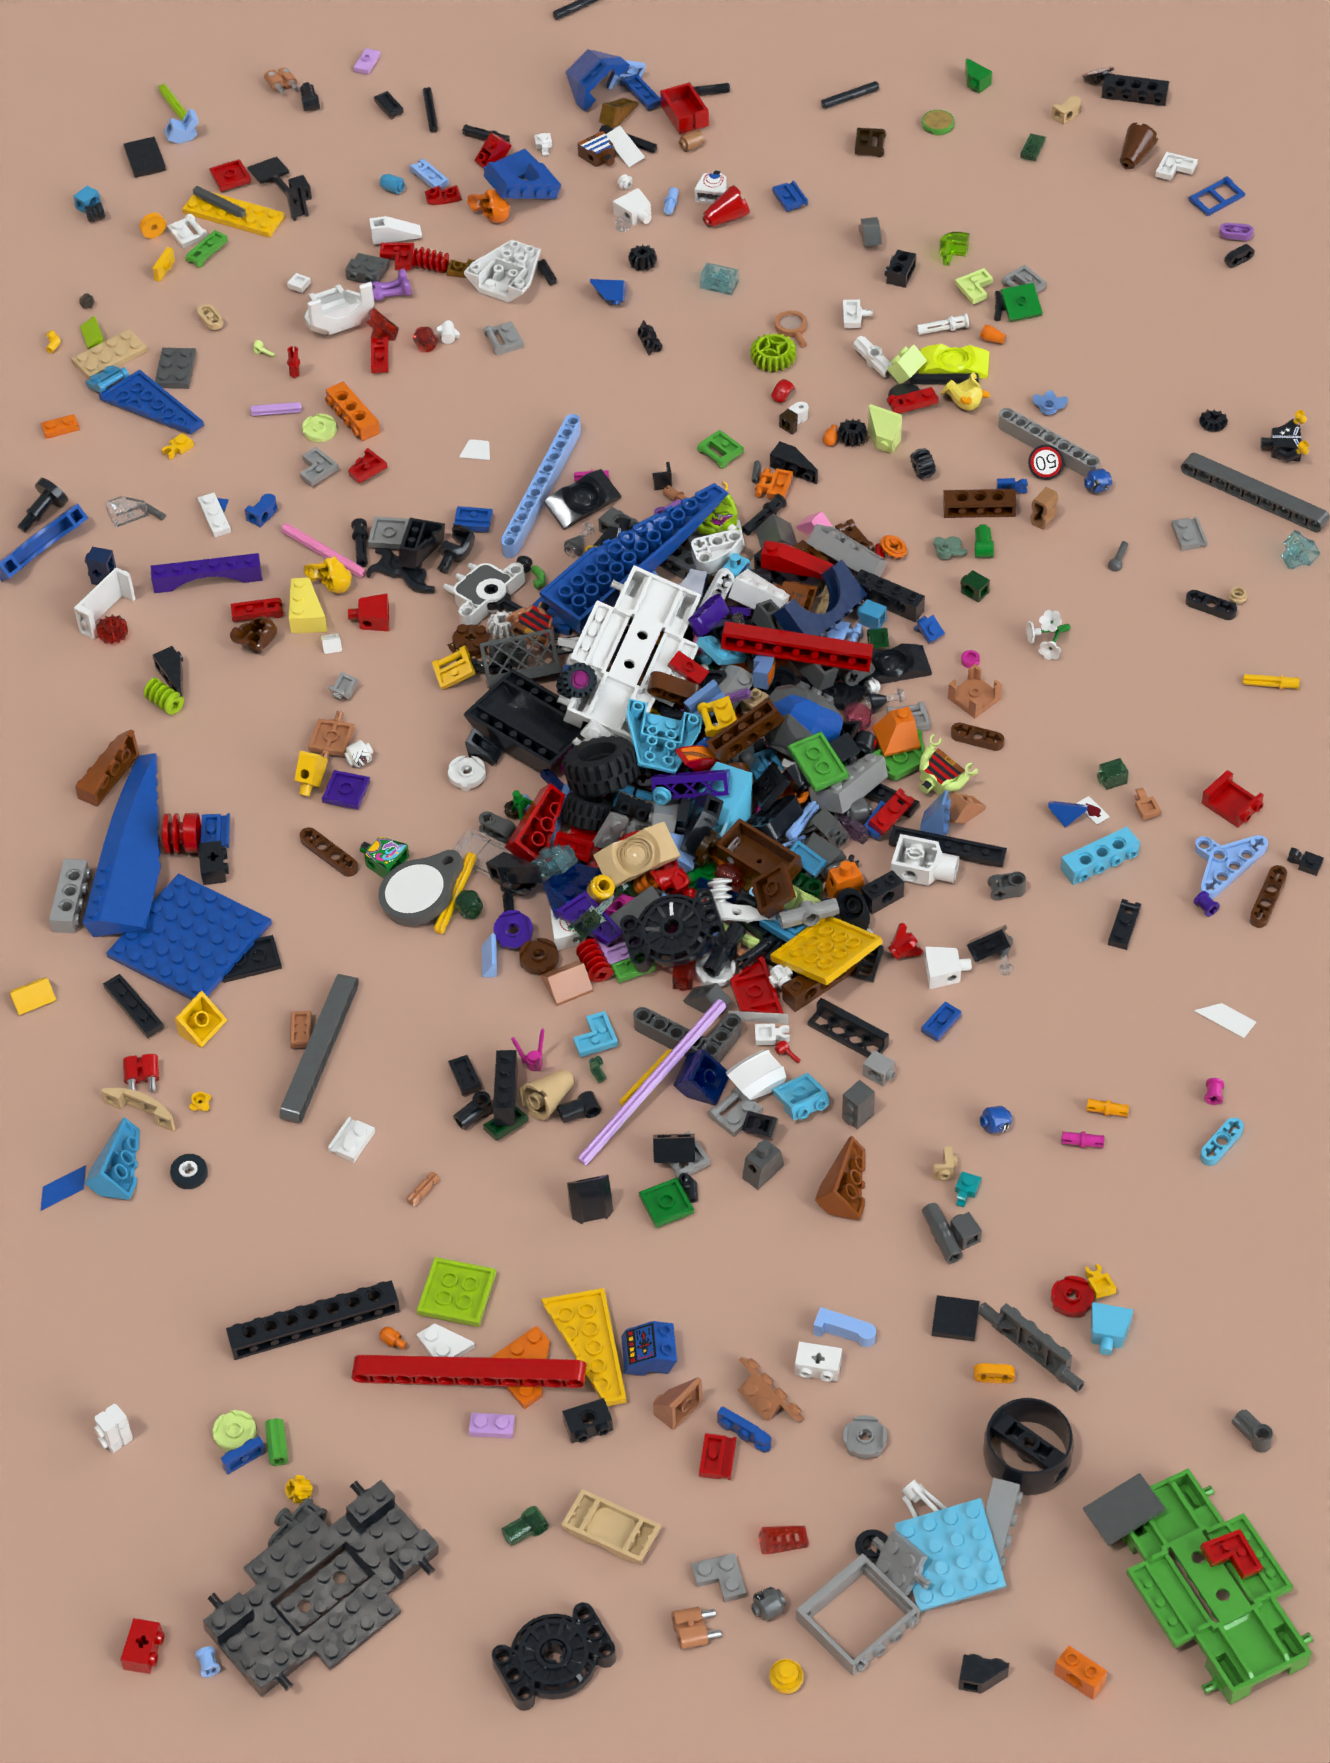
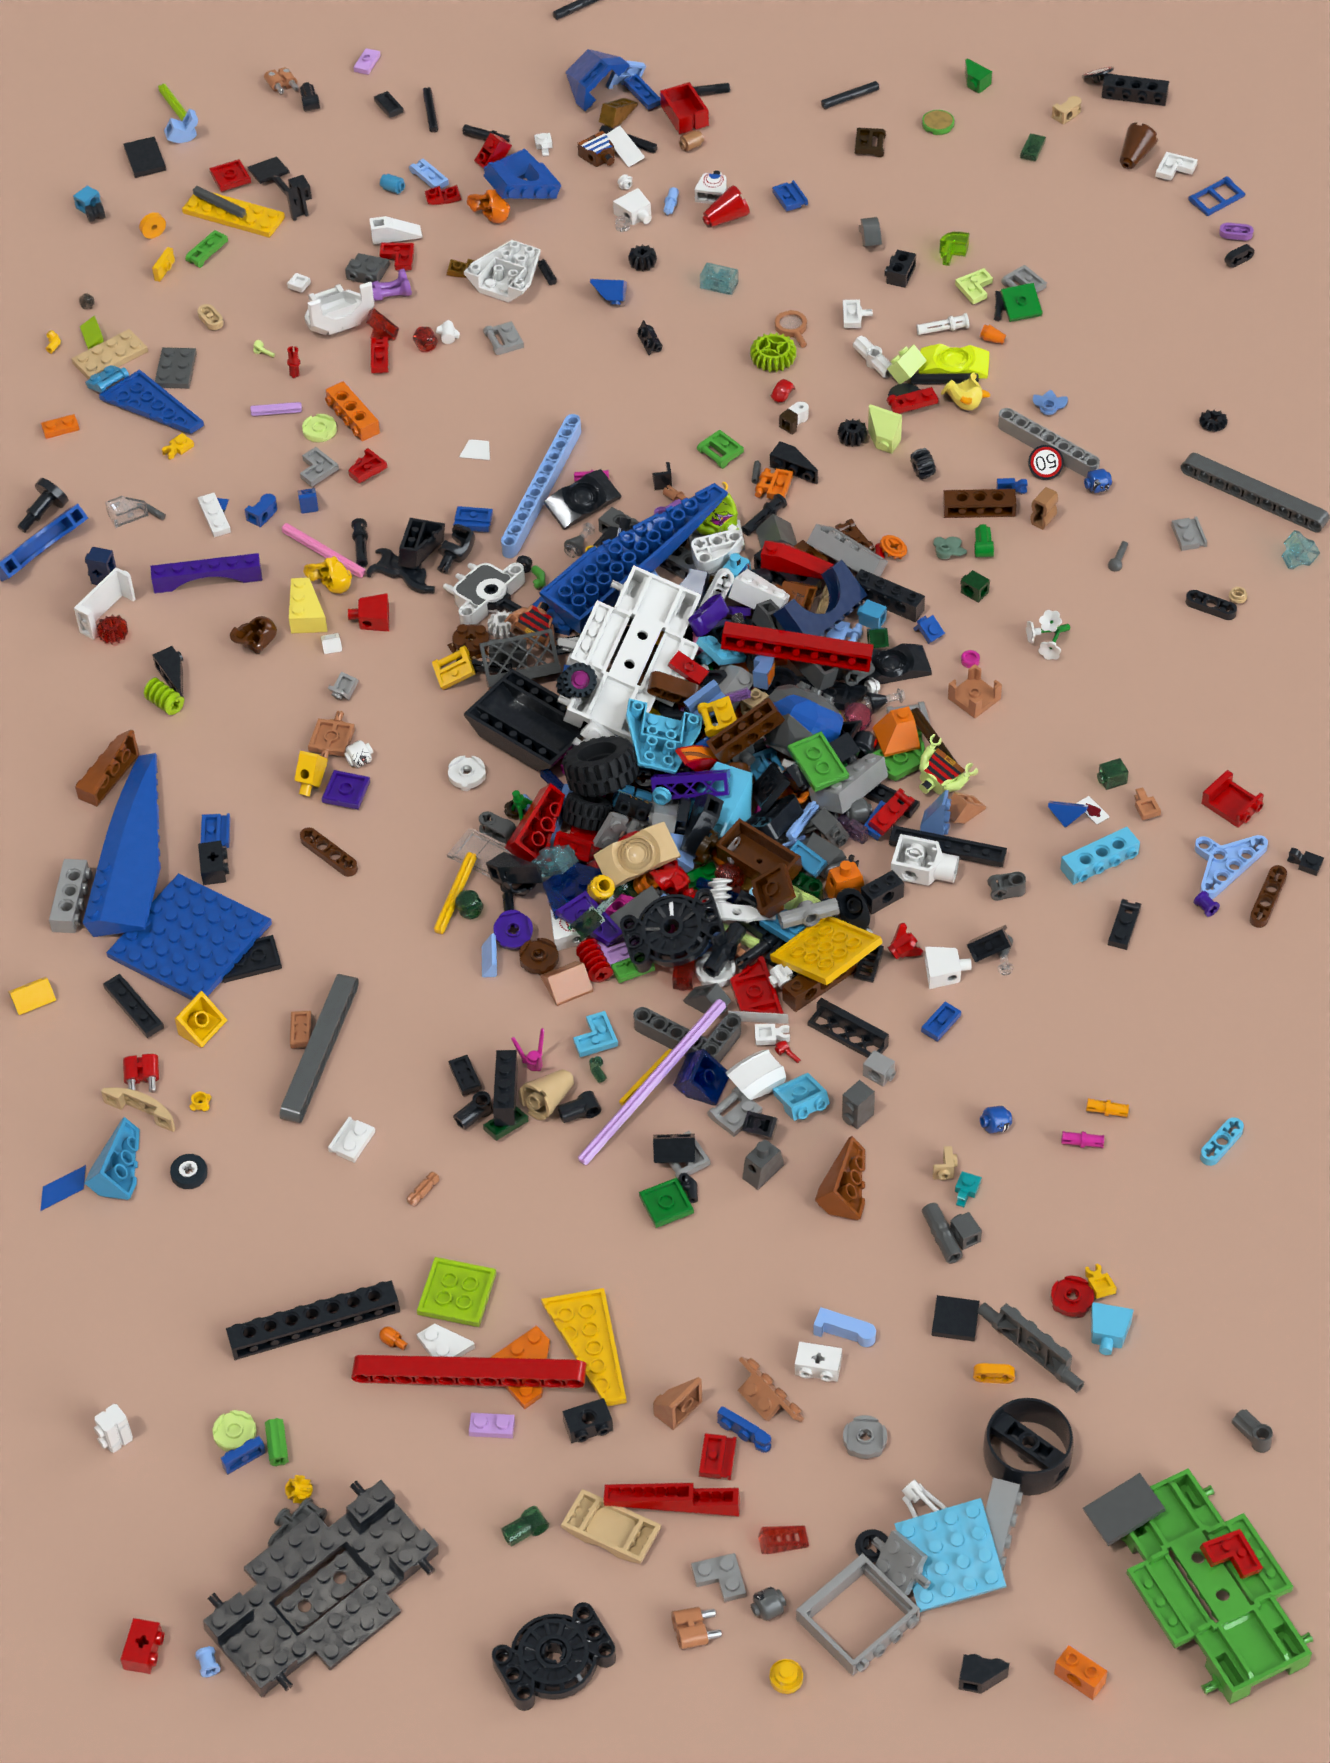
red wheel [161,813,201,854] -> none
white plate [167,214,209,249] -> none
red plate [231,598,283,622] -> none
torso [360,837,409,878] -> none
light grey plate [368,516,409,549] -> none
piece [378,850,464,926] -> none
red piece [412,247,449,273] -> none
black slope [465,728,503,766] -> none
black slope [567,1174,613,1224] -> none
blue piece [621,1321,677,1376] -> none
bright pink slope [797,511,833,536] -> none
orange cylinder [822,424,838,446] -> none
reddish brown beam [951,722,1004,751] -> none
white sticker [1194,1003,1256,1038] -> none
dark pink bush [1204,1078,1224,1105] -> none
yellow axle [1243,674,1300,690] -> none
black torso [1260,410,1309,462] -> none
none -> blue slope [298,488,319,514]
none -> red slope [603,1483,740,1517]
none -> dark brown axle [911,707,958,764]

